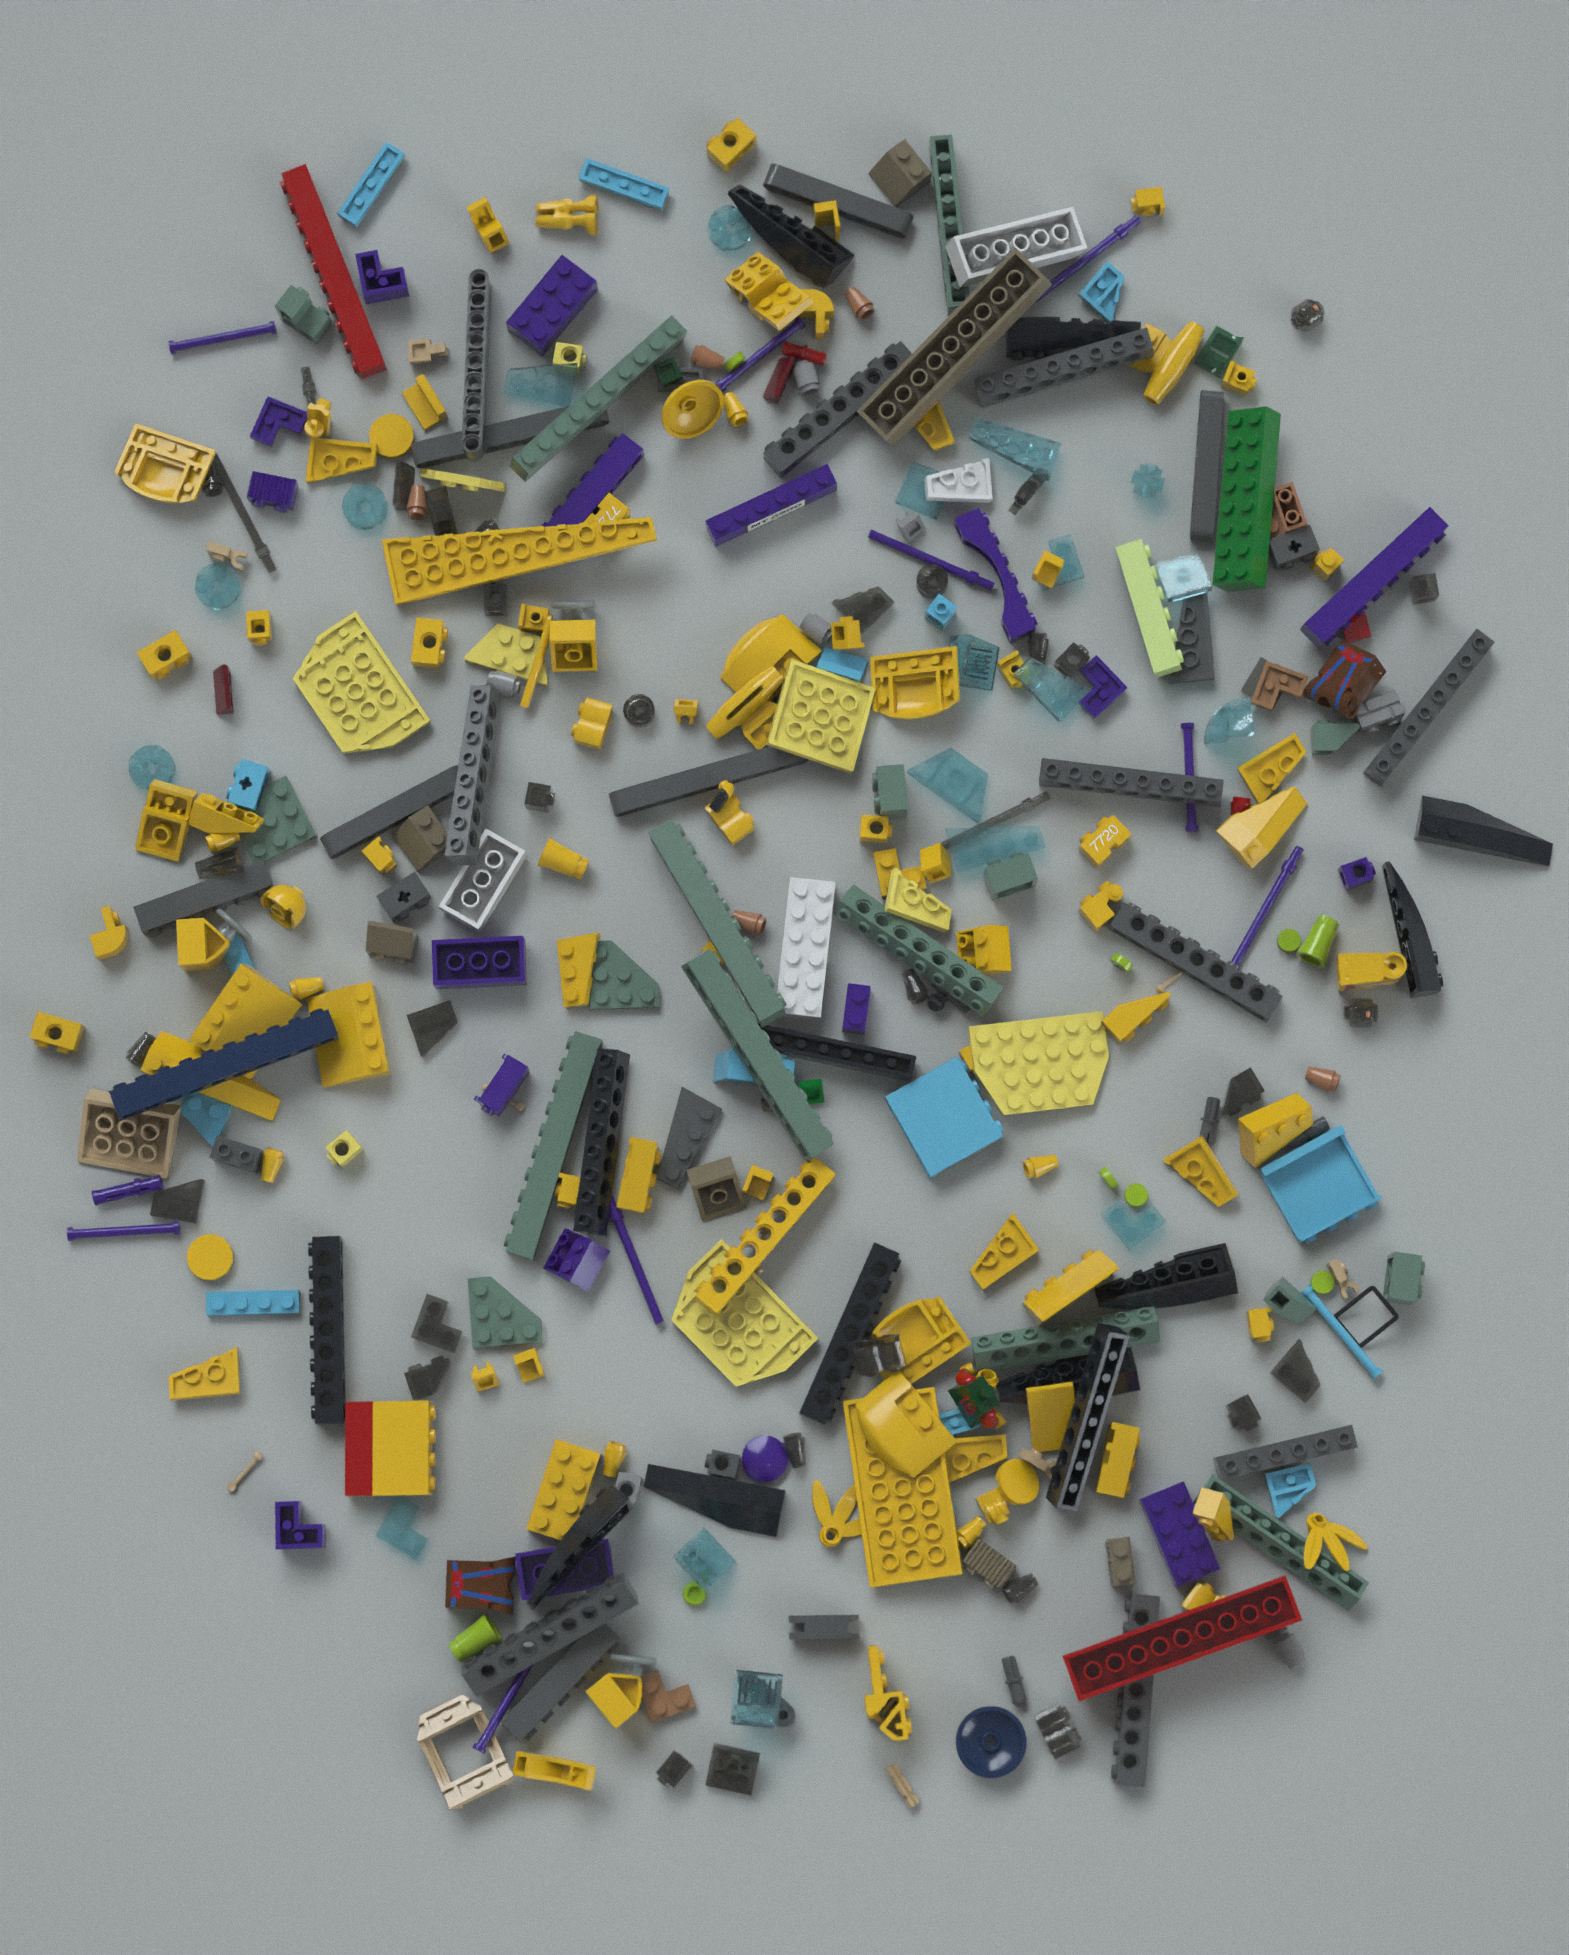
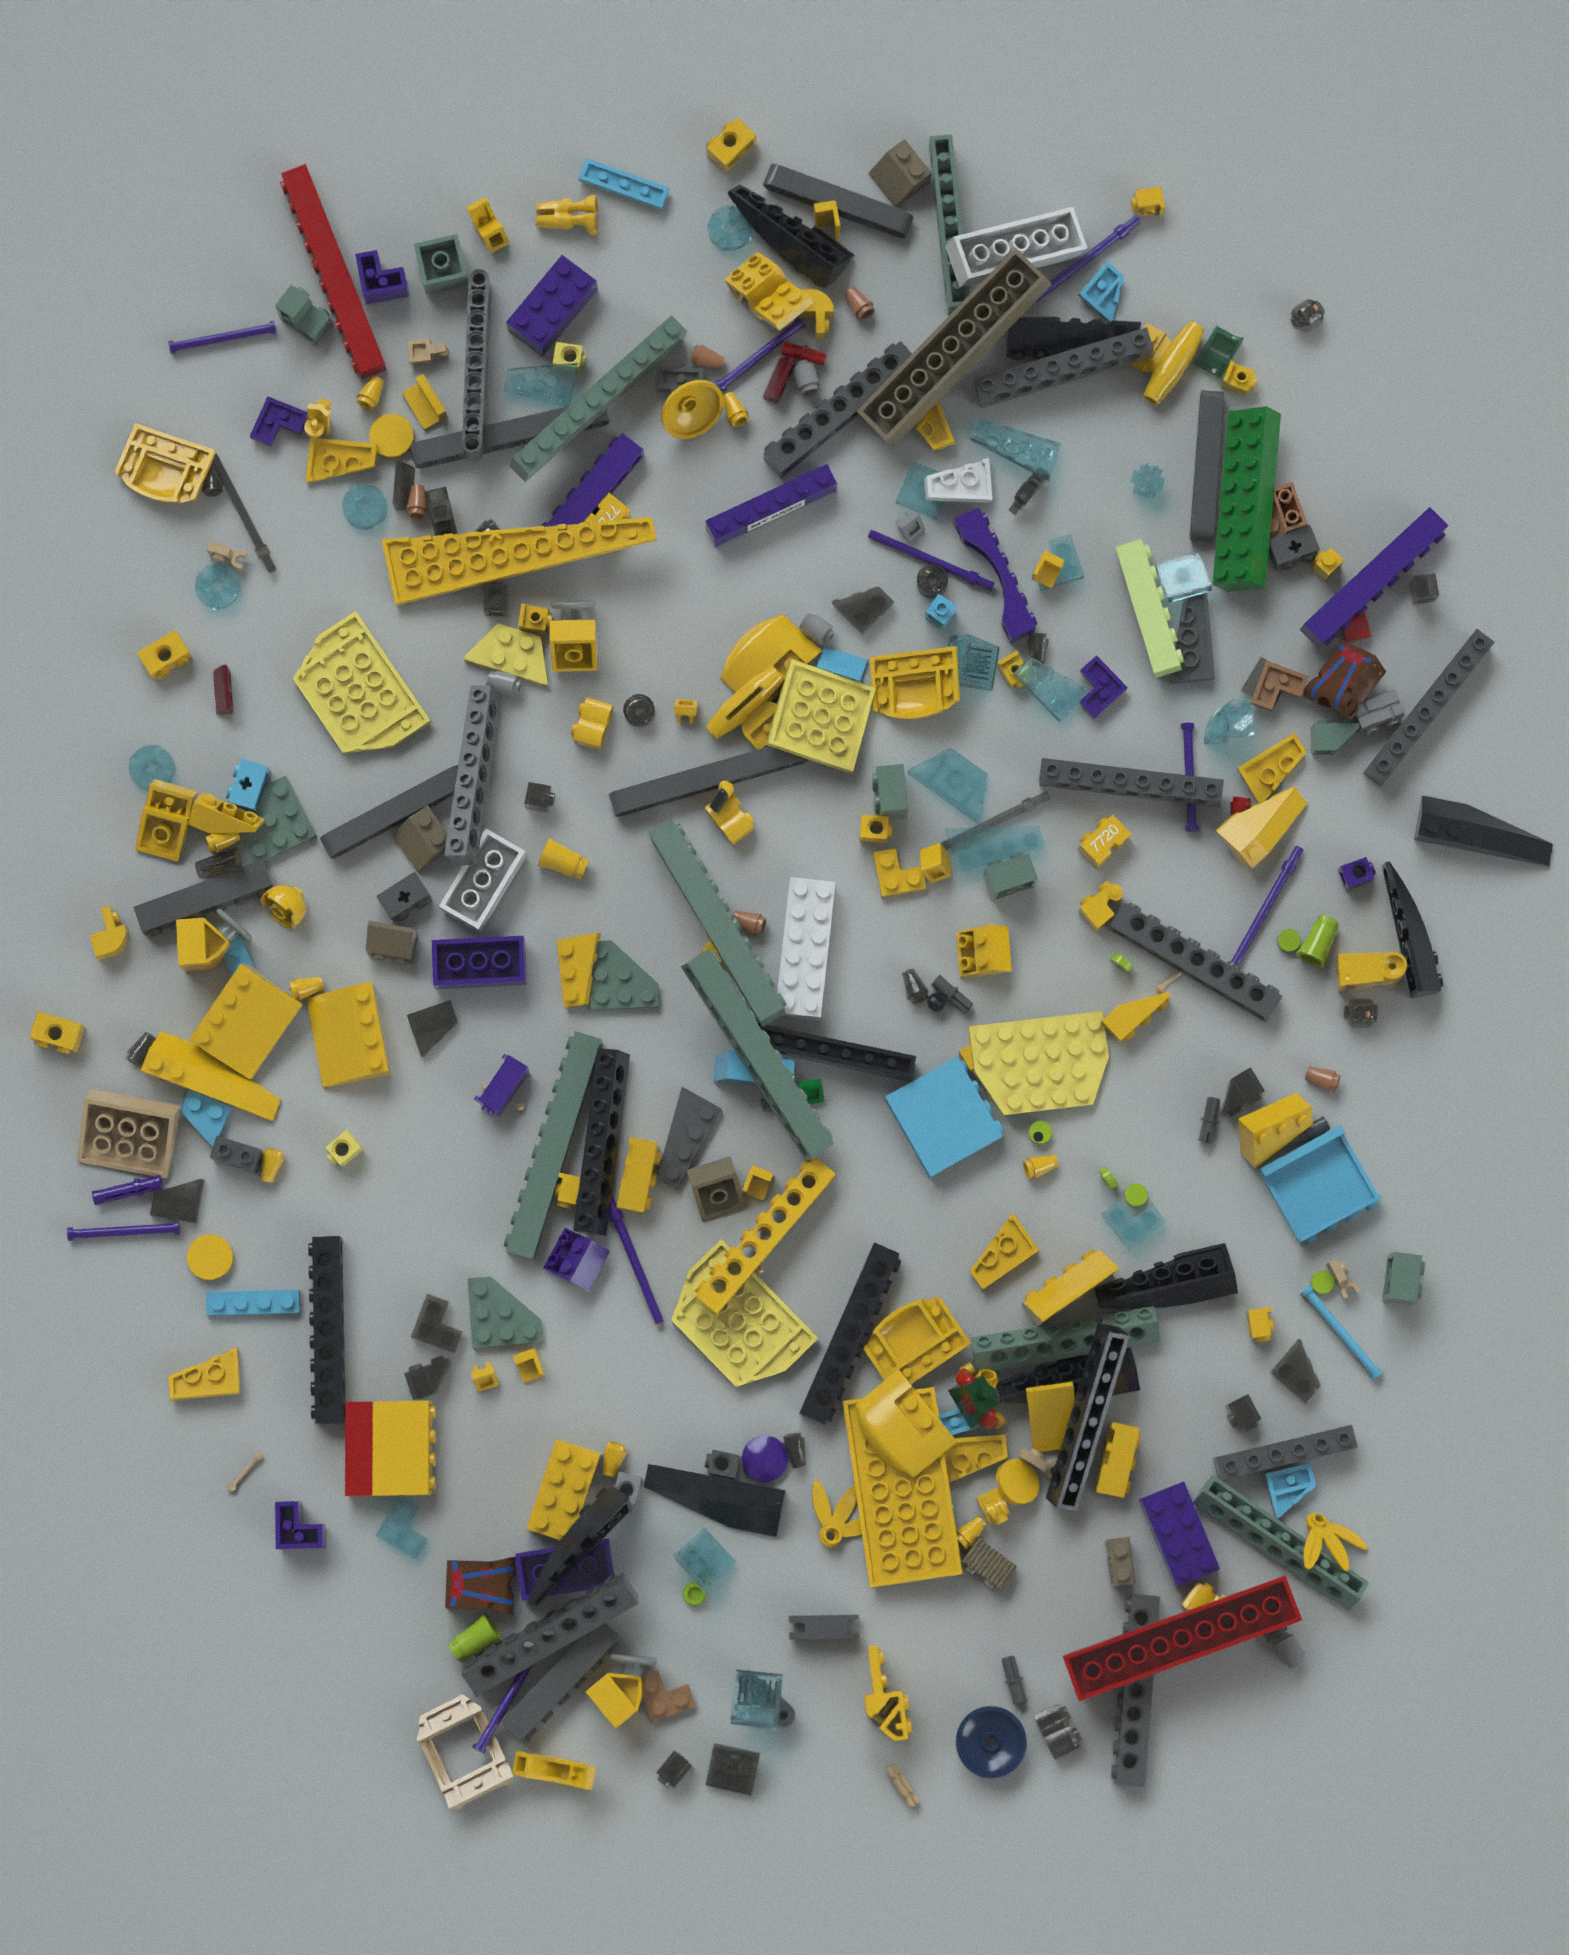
dark blue brick [109,1009,339,1121] -> none
yellow brick [246,610,272,646] -> none
dark purple brick [247,471,299,512] -> none
clear smoke bar [301,367,316,405] -> none
medium azure plate [337,142,405,228] -> none
yellow brick [362,836,397,875] -> none
yellow brick [411,617,448,669] -> none
light yellow wing [420,468,506,492] -> none
yellow bar [520,619,552,708] -> none
dark green tile [653,357,683,388] -> none
lime tile [723,351,746,372] -> none
yellow brick [831,616,865,650] -> none
sand green brick [833,884,1004,1017] -> none
dark purple brick [842,983,871,1035] -> none
clear smoke brick [854,1334,906,1377] -> none
light yellow wing [884,867,952,933] -> none
clear smoke cone [1002,1573,1038,1604] -> none
clear smoke brick [1054,642,1090,681] -> none
yellow wing [1163,1136,1239,1207] -> none
yellow slope [1192,1488,1234,1542] -> none
sand green slope [1263,1276,1317,1325] -> none
black piece [1334,1286,1399,1348] -> none
none -> yellow cone [357,376,384,411]
none -> sand green brick [414,234,469,294]
none -> lime tile [1029,1121,1052,1144]

